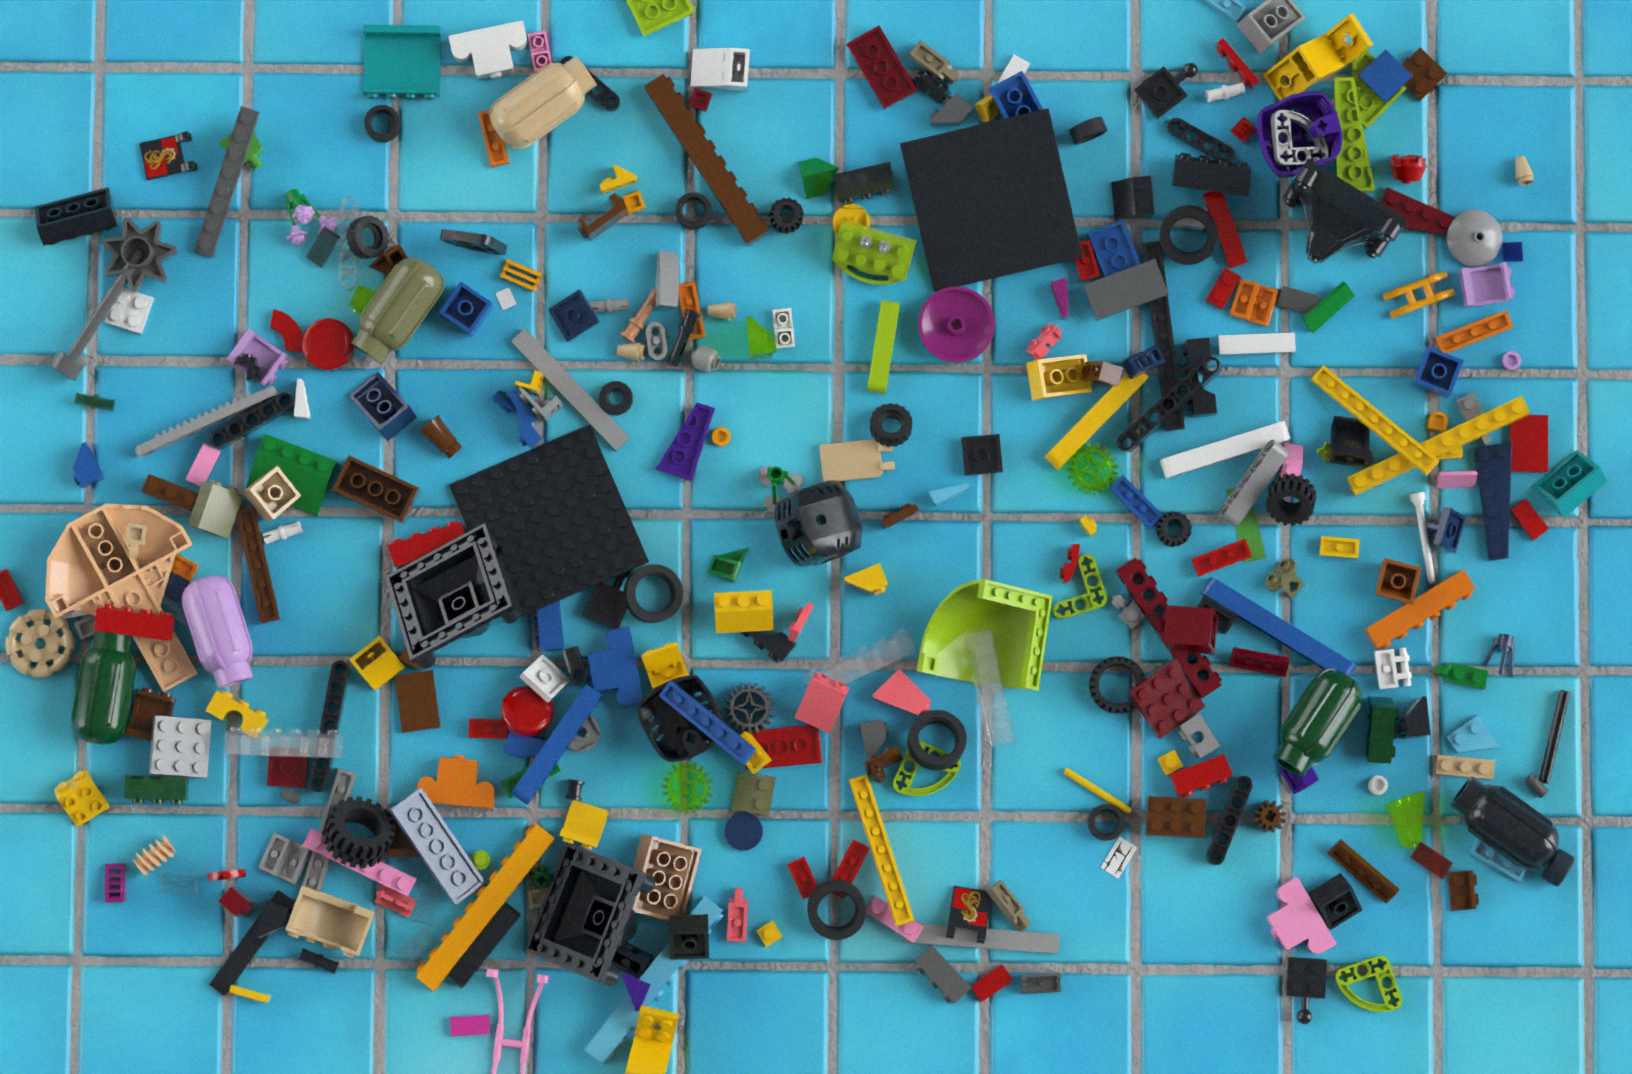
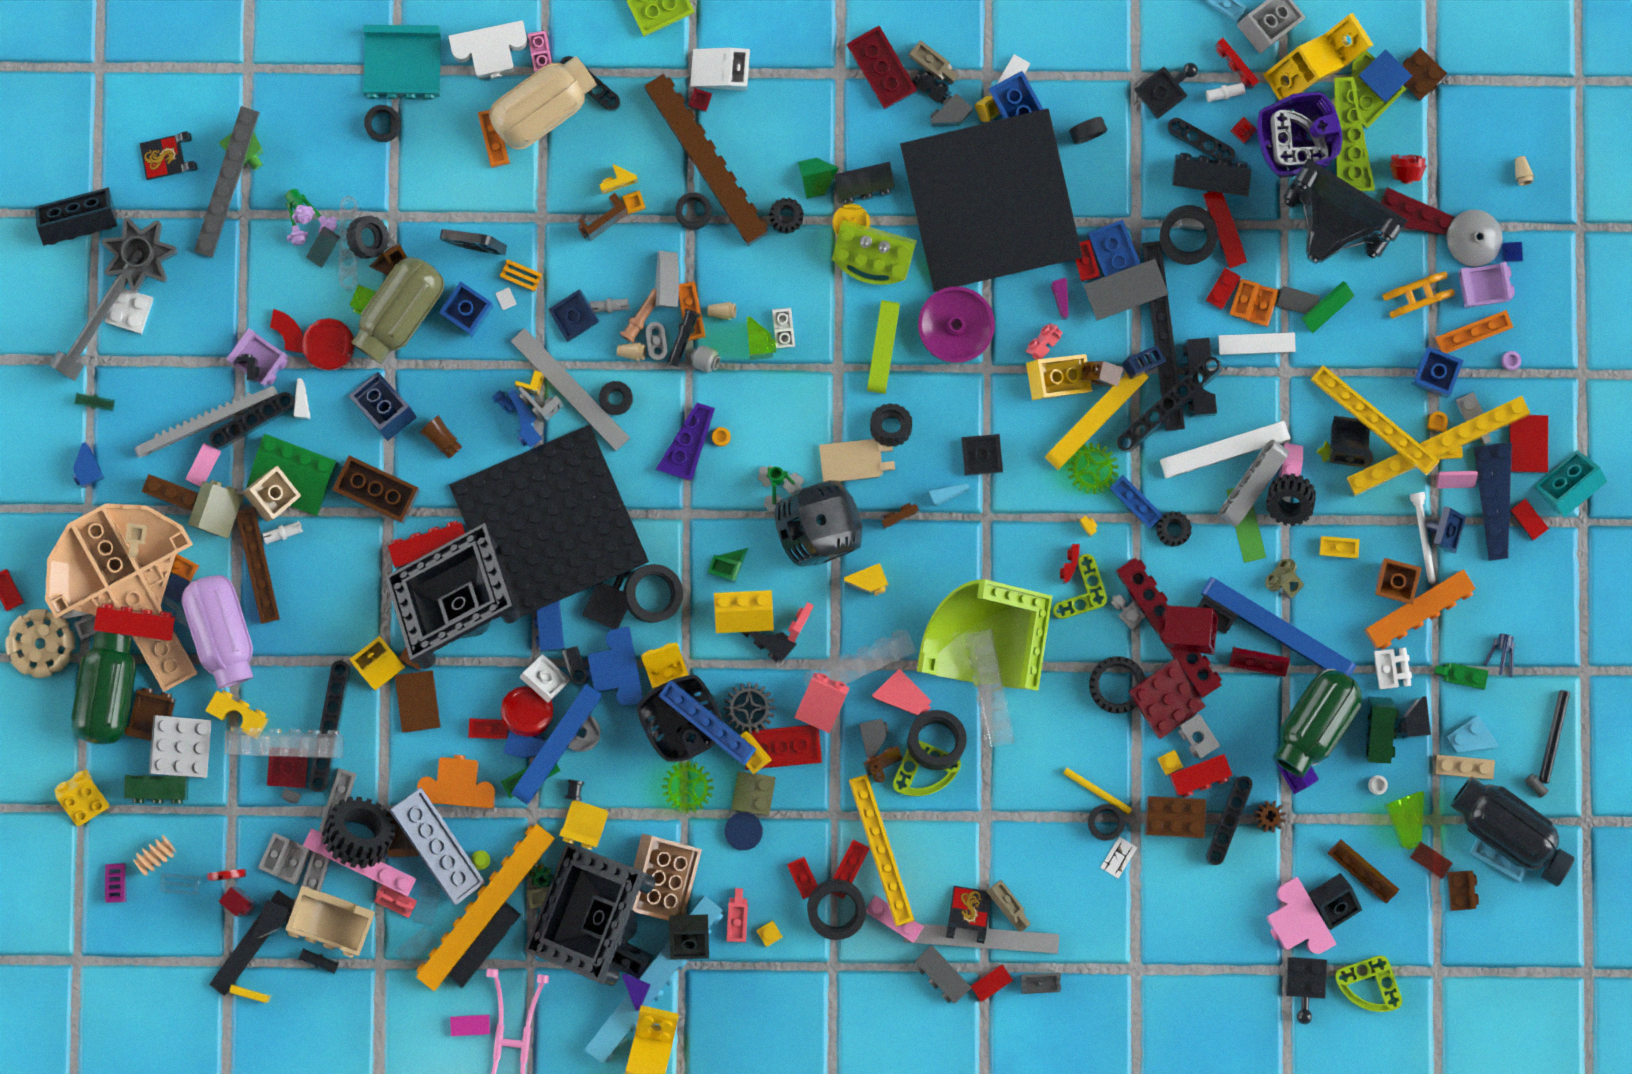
black slope [1111,176,1154,220] -> none
red plate [1191,539,1252,577] -> none

